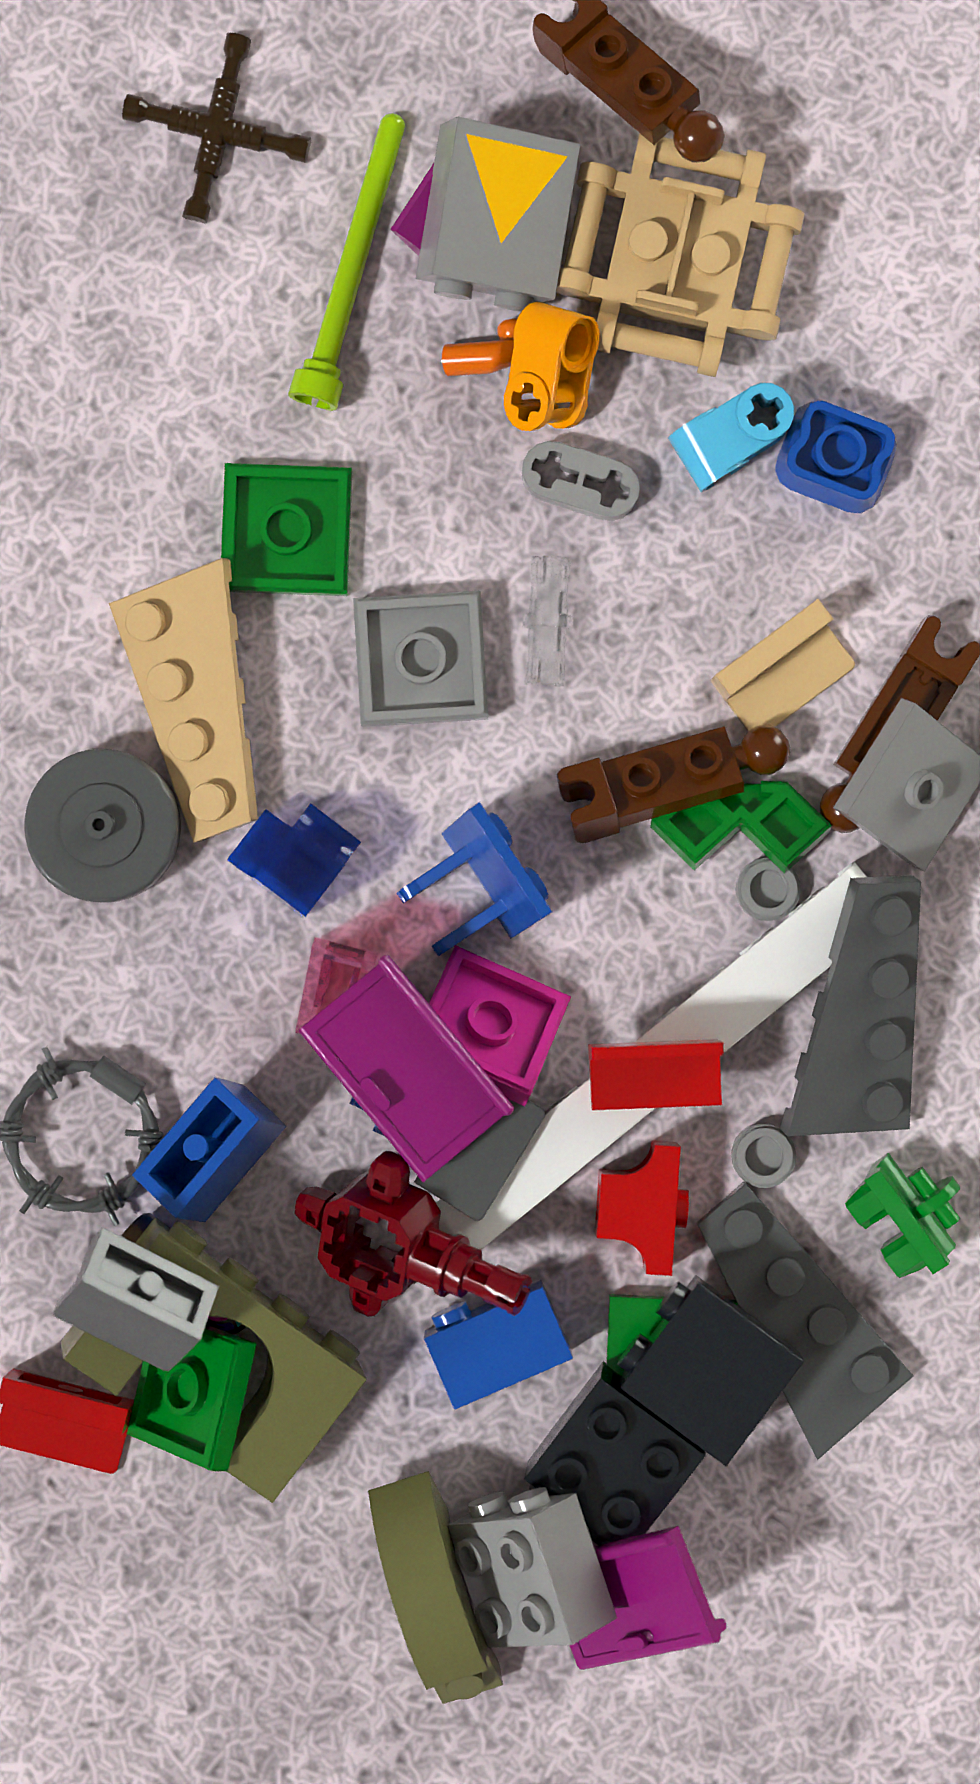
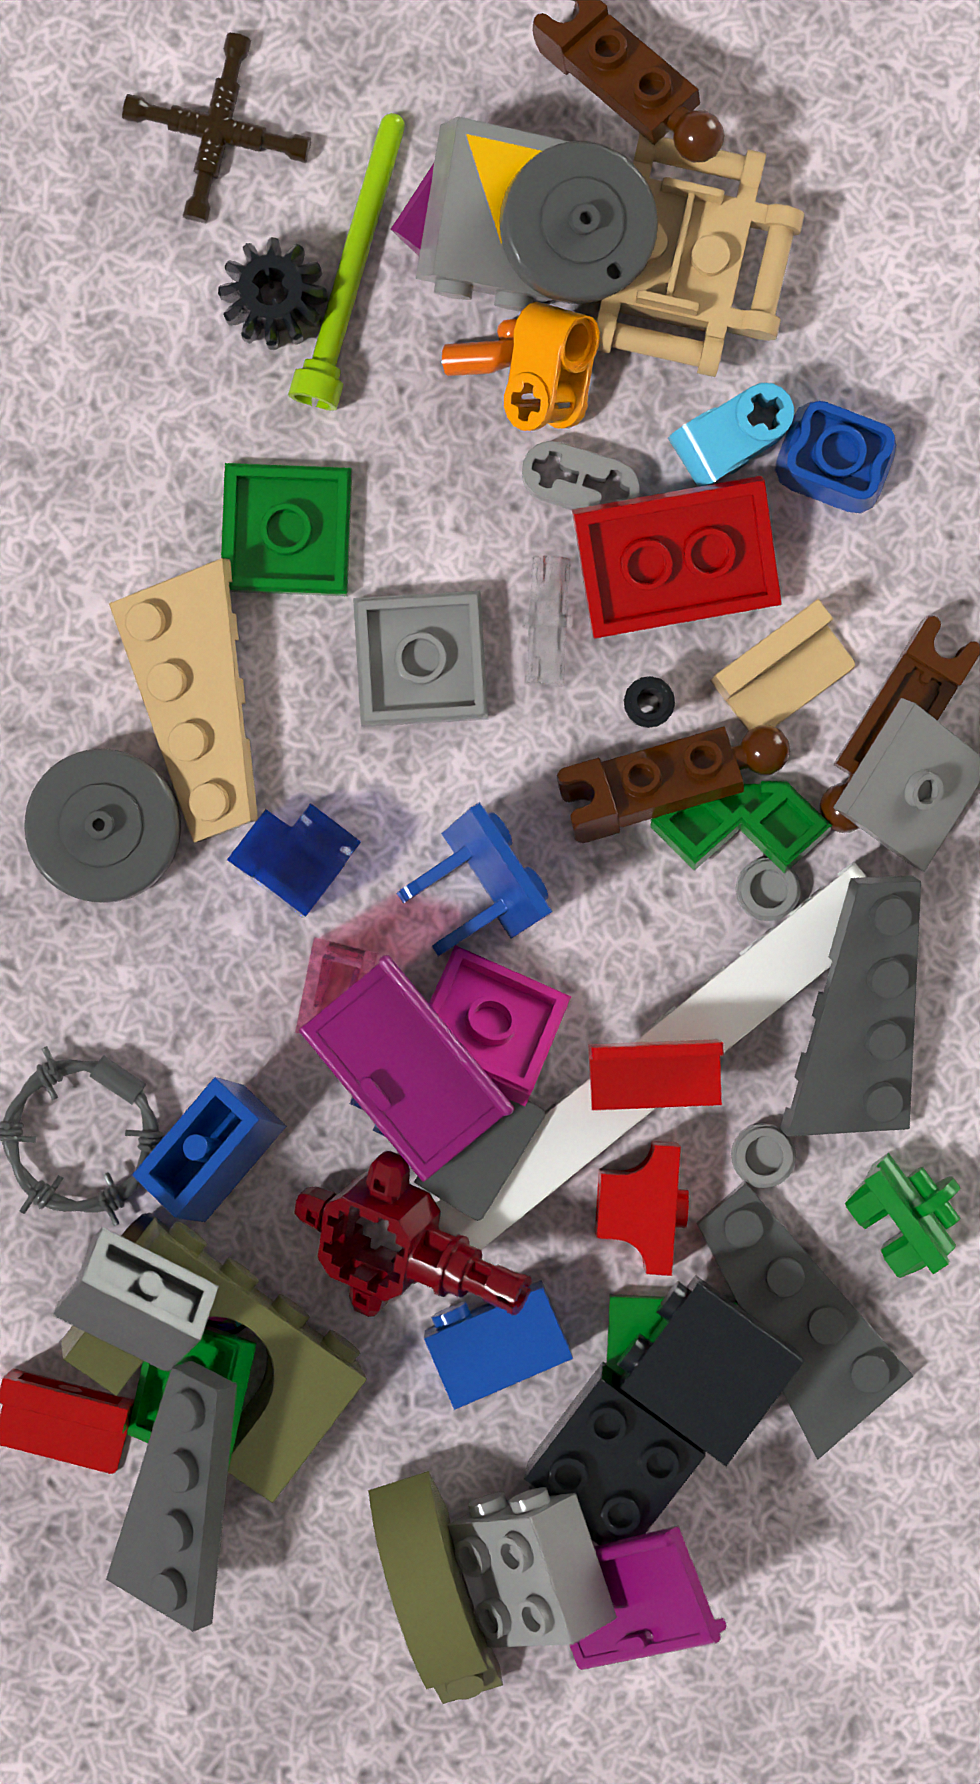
none -> dark grey wing [106,1361,237,1632]
none -> black gear [218,237,328,350]
none -> dark grey wheel [500,141,658,304]
none -> red plate [572,476,782,639]
none -> black pin [623,676,675,728]

